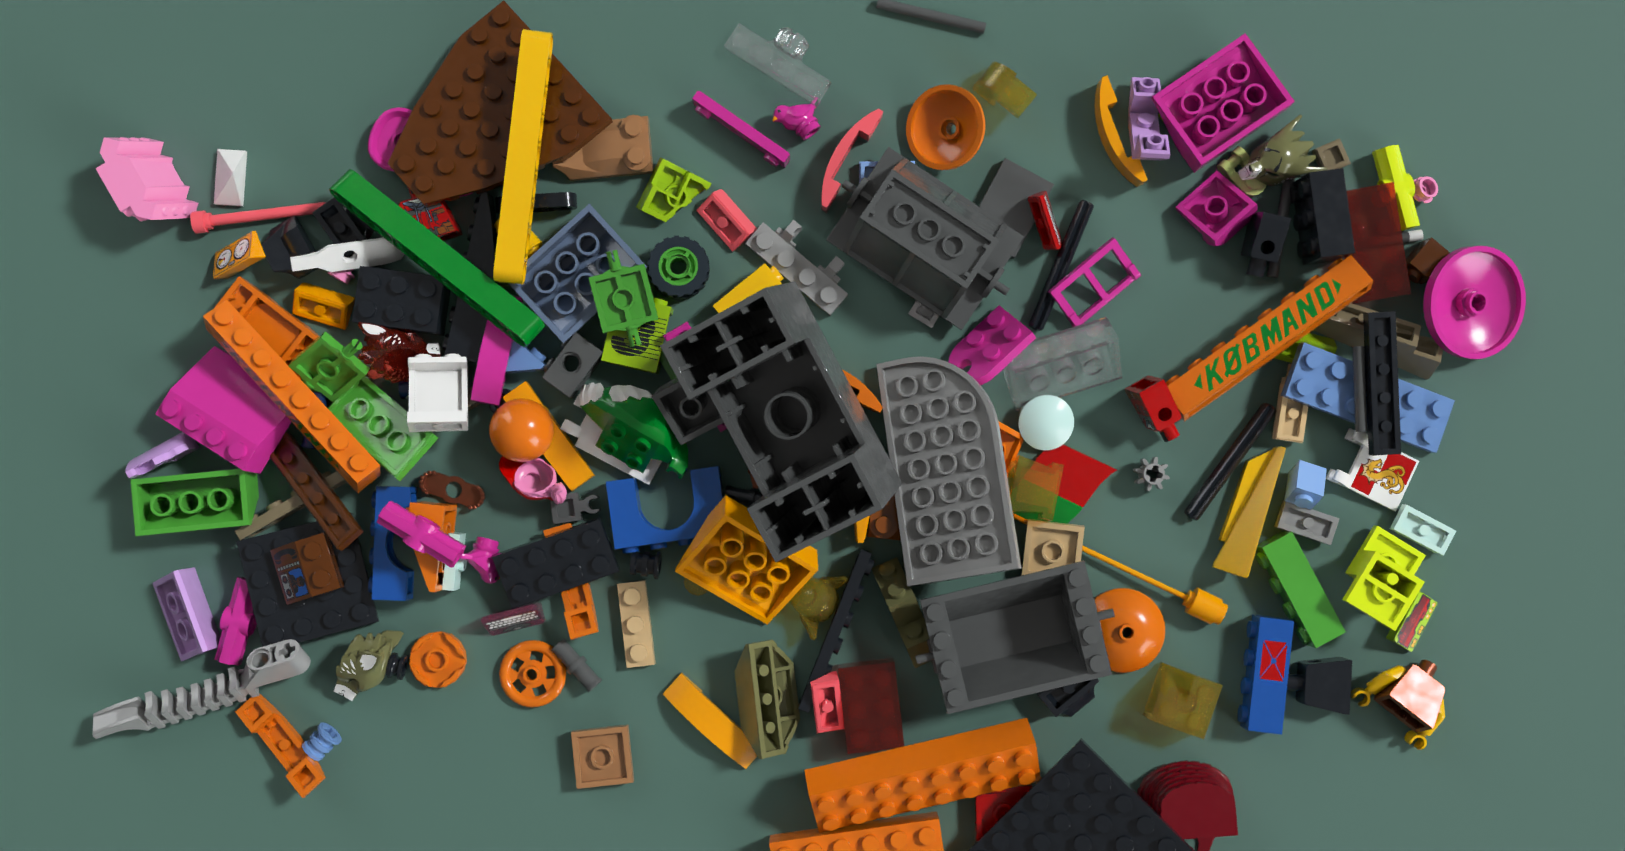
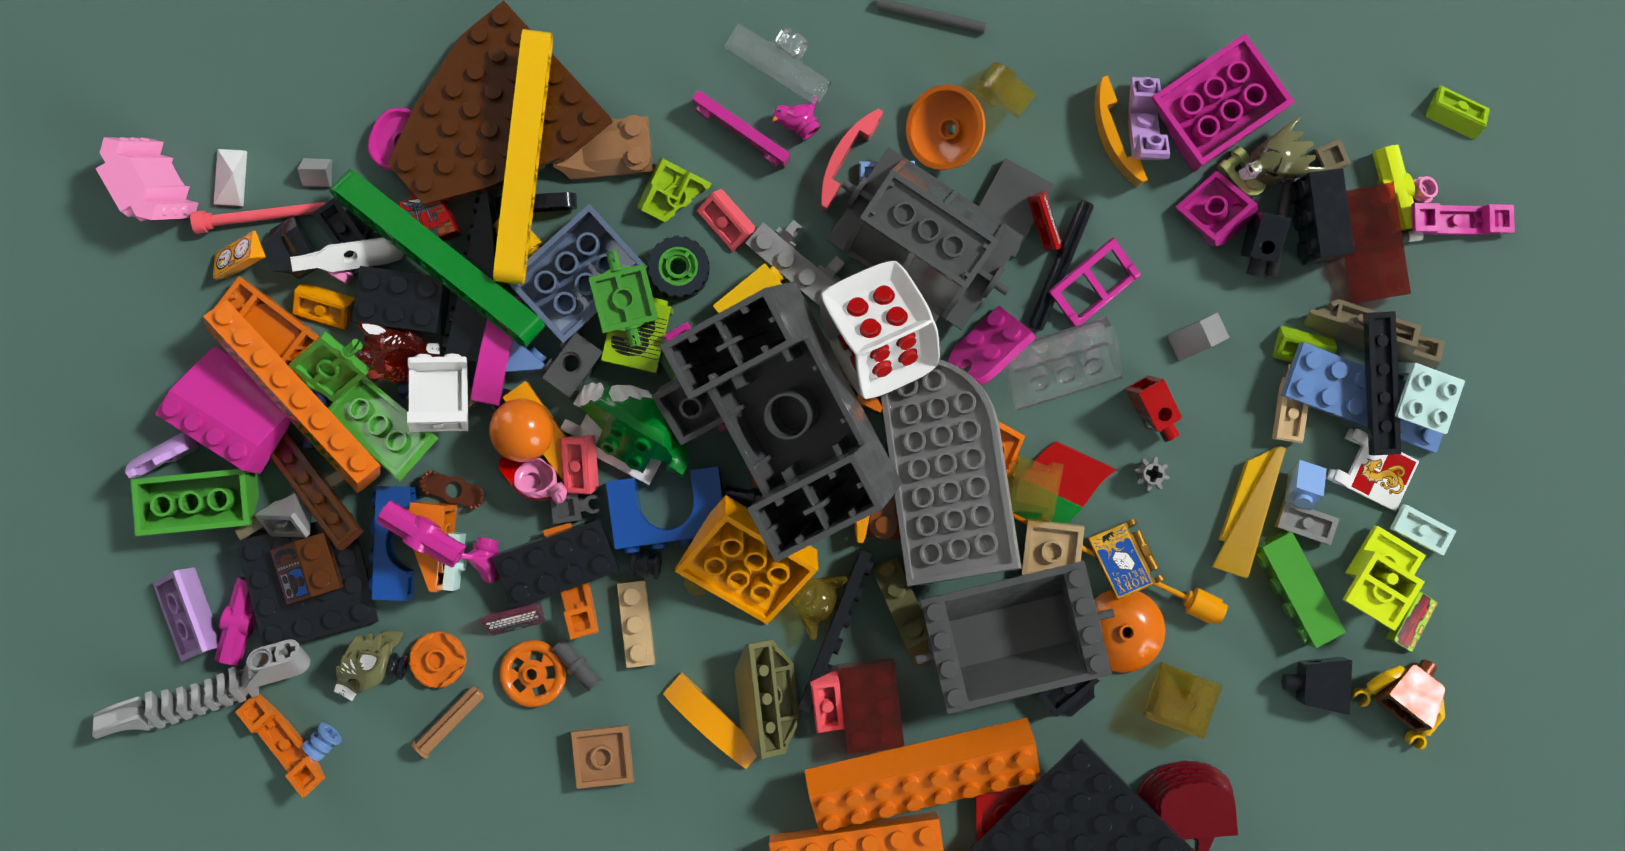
light aqua dish [1018,395,1074,450] -> none
orange brick [1166,255,1373,422] -> none
black axle [1184,402,1277,521] -> none
blue brick [1237,614,1294,735] -> none
dark grey bar [1352,346,1367,432] -> none
reddish brown brick [1399,237,1450,284] -> none
dark pink dish [1423,246,1526,359] -> none
none -> light grey slope [255,493,310,538]
none -> light grey slope [298,158,332,187]
none -> medium nougat axle [411,686,484,759]
none -> coral slope [561,435,599,494]
none -> white piece [819,261,940,399]
none -> piece [1087,518,1165,601]
none -> light grey slope [1166,313,1230,361]
none -> light aqua bracket [1395,362,1465,434]
none -> dark pink slope [1411,203,1515,235]
none -> lime slope [1426,85,1490,139]

